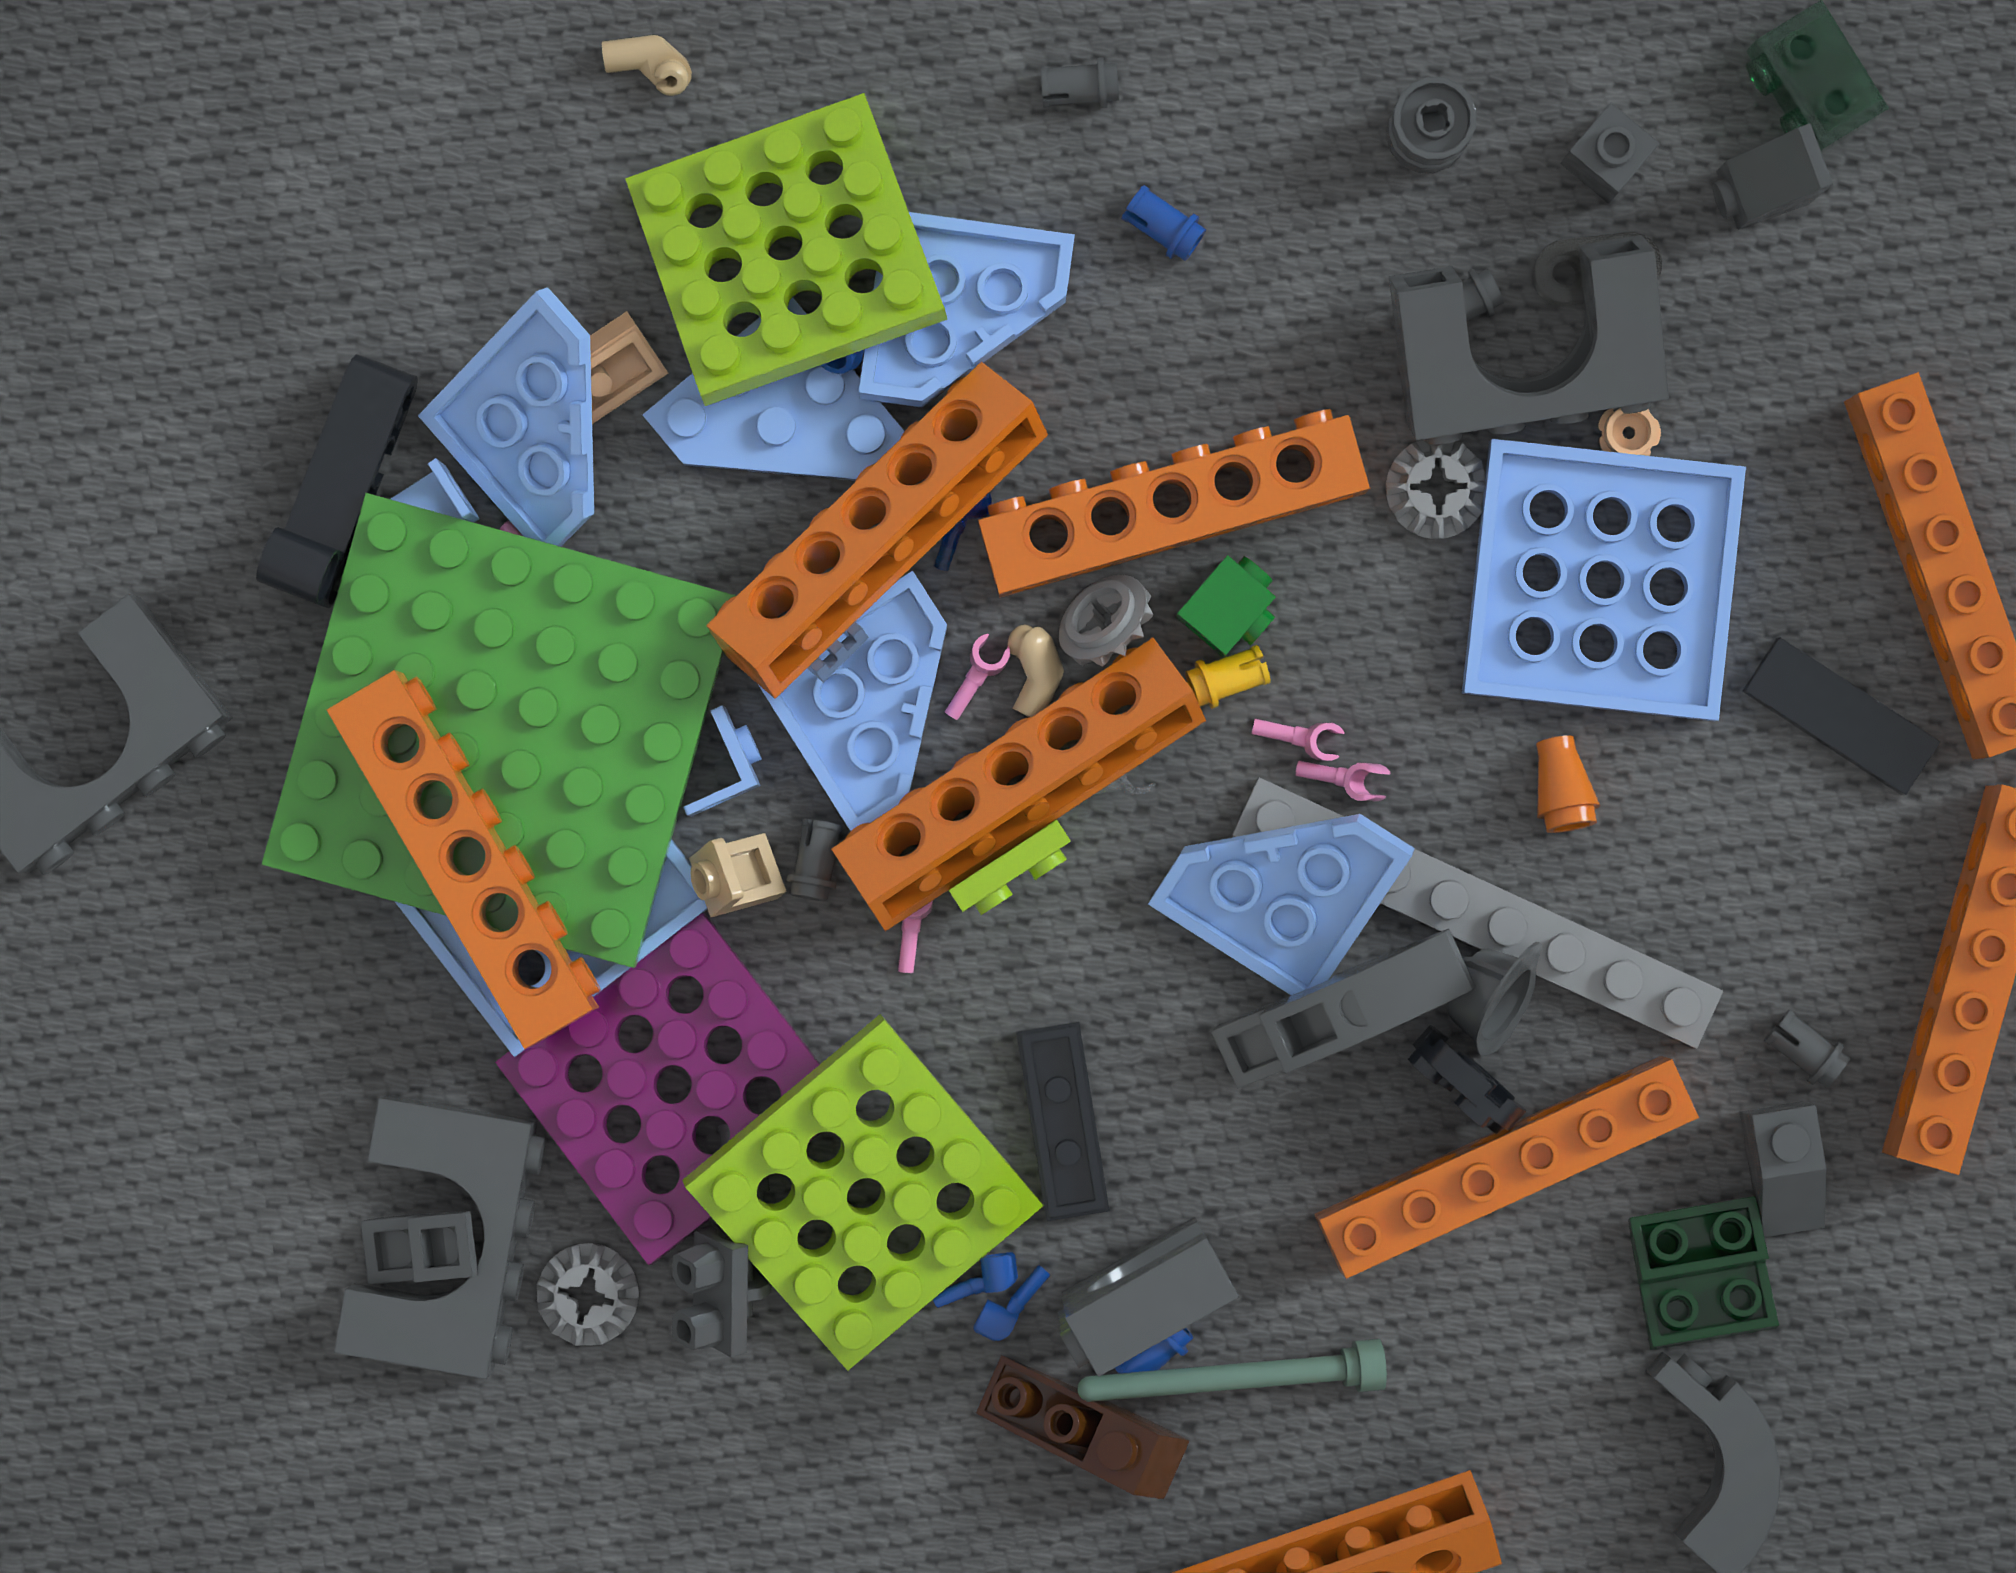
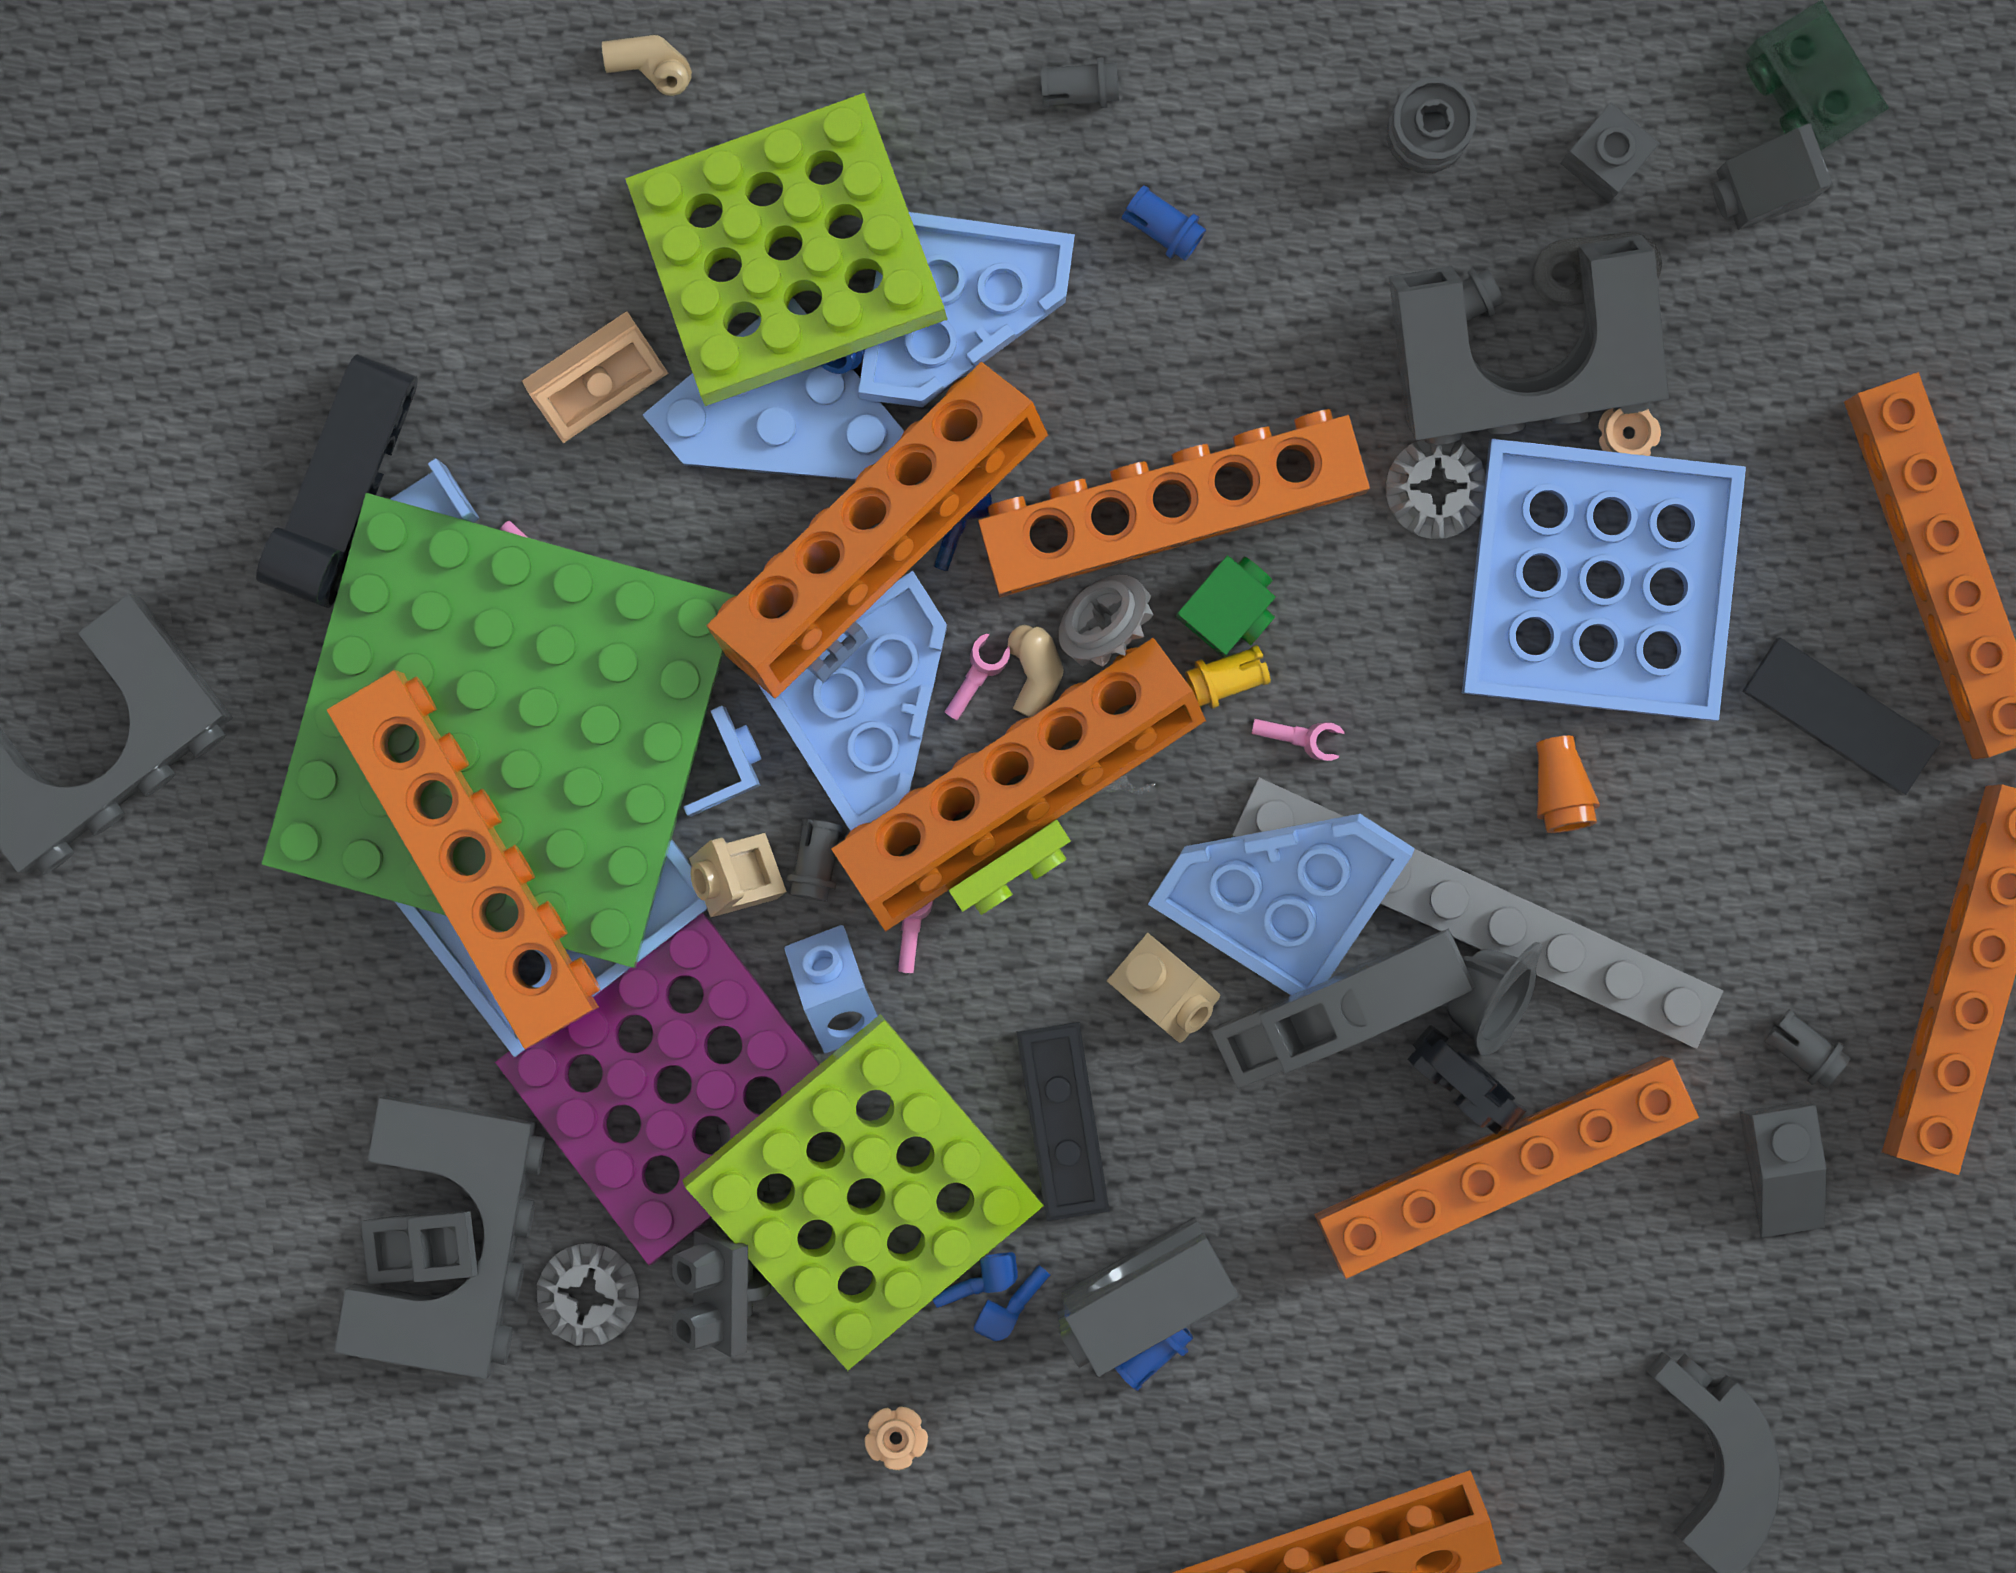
light blue plate [418,287,594,547] -> none
reddish brown slope [976,1355,1190,1499] -> none
sand green piece [1077,1339,1387,1402] -> none
bright pink hand [1296,761,1390,801] -> none
dark green slope [1628,1196,1779,1350] -> none
none -> light blue bracket [784,925,878,1053]
none -> light nougat plate [865,1406,928,1470]
none -> tan bracket [1107,933,1220,1043]

